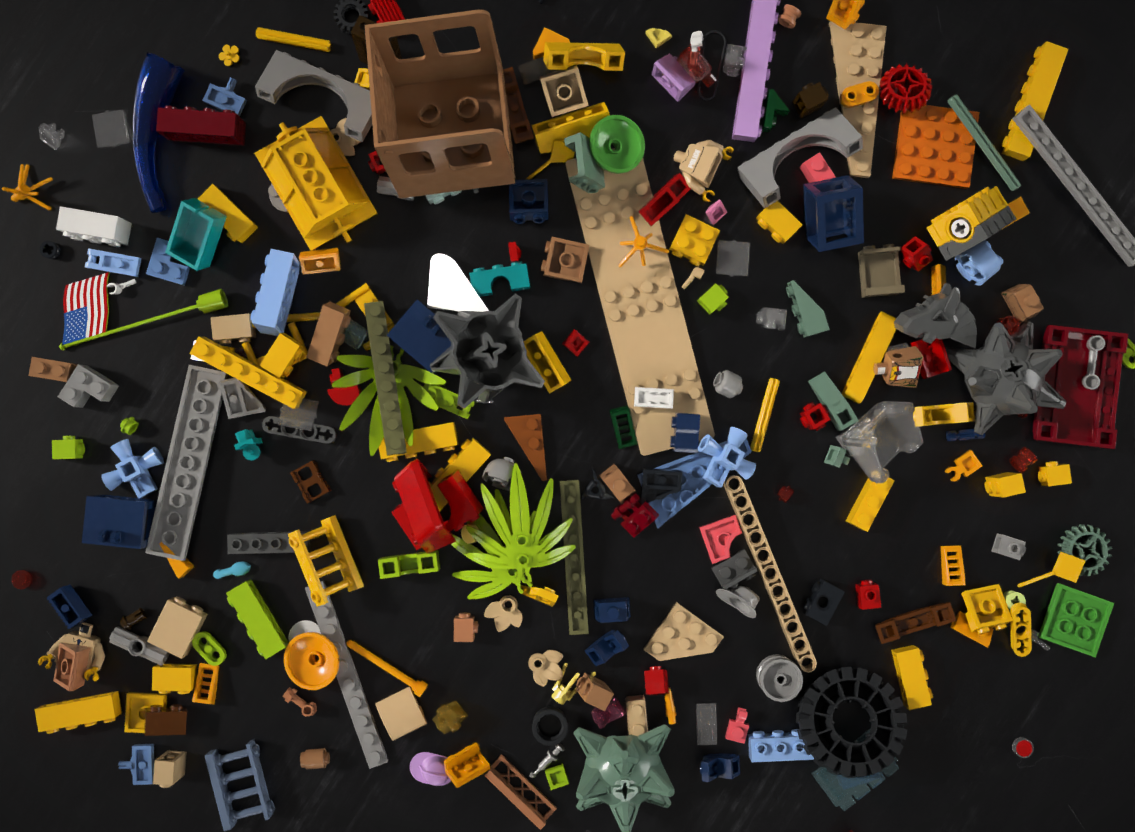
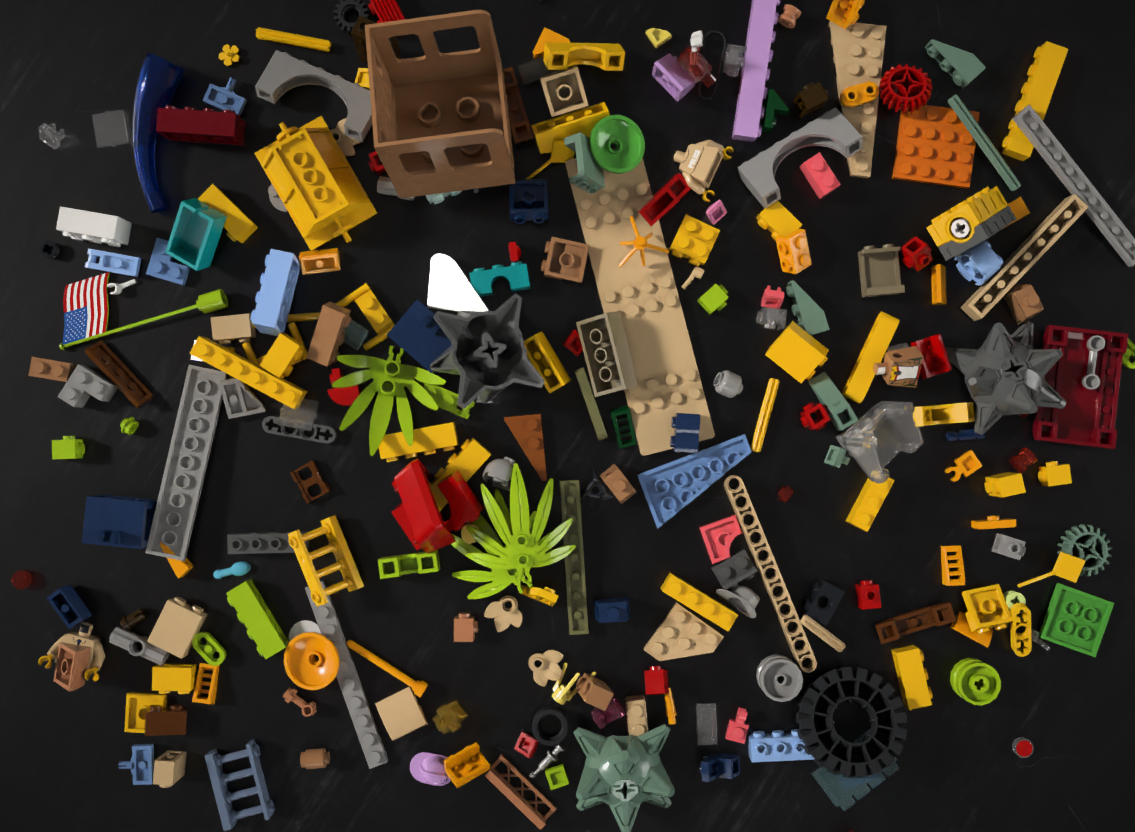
light orange plant [2,164,53,210] -> none
yellow brick [34,691,122,734] -> none
light blue brick [102,439,164,499] -> none
teal hips [234,429,263,460] -> none
olive plate [364,301,407,456] -> none
dark blue brick [585,629,629,666] -> none
dark red plate [611,494,659,538] -> none
white plate [634,387,674,409] -> none
black wing [640,468,682,505] -> none
light blue brick [698,427,756,487] -> none
clear piece [716,240,750,277] -> none
dark blue piece [803,175,864,252] -> none
dark grey animal [894,283,977,348] -> none
clear red wheel [996,316,1020,335] -> none
none -> reddish brown plate [85,340,153,408]
none -> red tile [514,731,539,758]
none -> olive beam [574,367,608,441]
none -> dark tan brick [576,311,638,397]
none -> yellow brick [660,572,738,632]
none -> coral tile [761,285,784,309]
none -> yellow brick [765,321,829,383]
none -> light orange bracket [776,229,812,274]
none -> tan axle [800,615,845,652]
none -> sand green slope [925,39,986,88]
none -> lime wheel [950,658,1001,705]
none -> tan brick [961,194,1088,321]
none -> light orange plate [971,516,1016,529]

